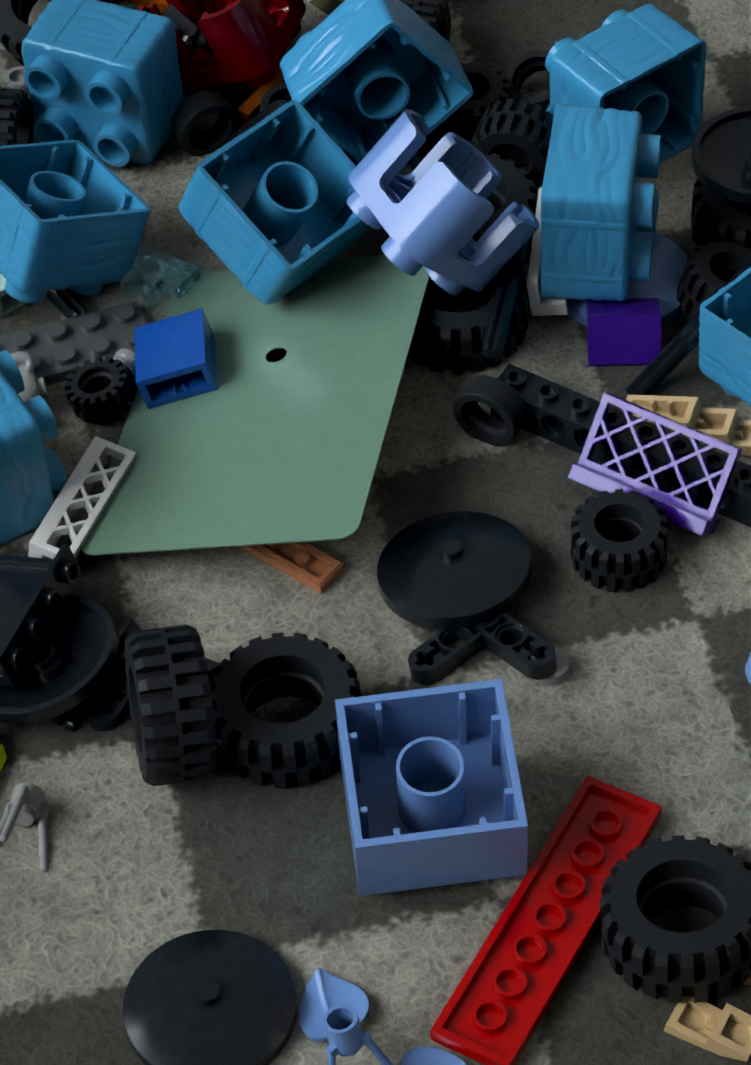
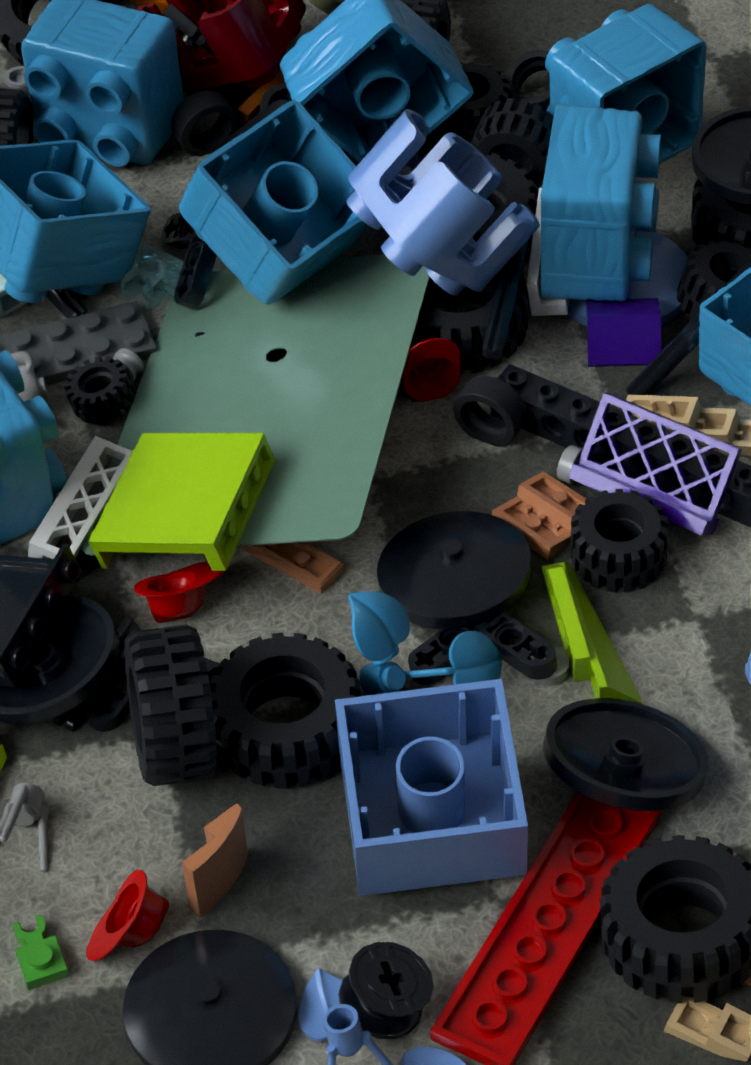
blue brick [134,308,218,409] -> none
none -> bright green plate [13,914,69,990]
none -> red piece [86,870,169,962]
none -> lime panel [89,433,276,571]
none -> red piece [134,561,224,623]
none -> black beam [161,213,217,310]
none -> nougat slope [182,803,249,918]
none -> black piece [338,942,434,1039]
none -> dark azure plant [348,591,502,695]
none -> red piece [403,338,460,402]
none -> nougat slope [492,471,586,560]
none -> lime wedge [541,562,642,703]
none -> black dish [543,698,709,811]
none -> light grey tile [557,445,583,485]

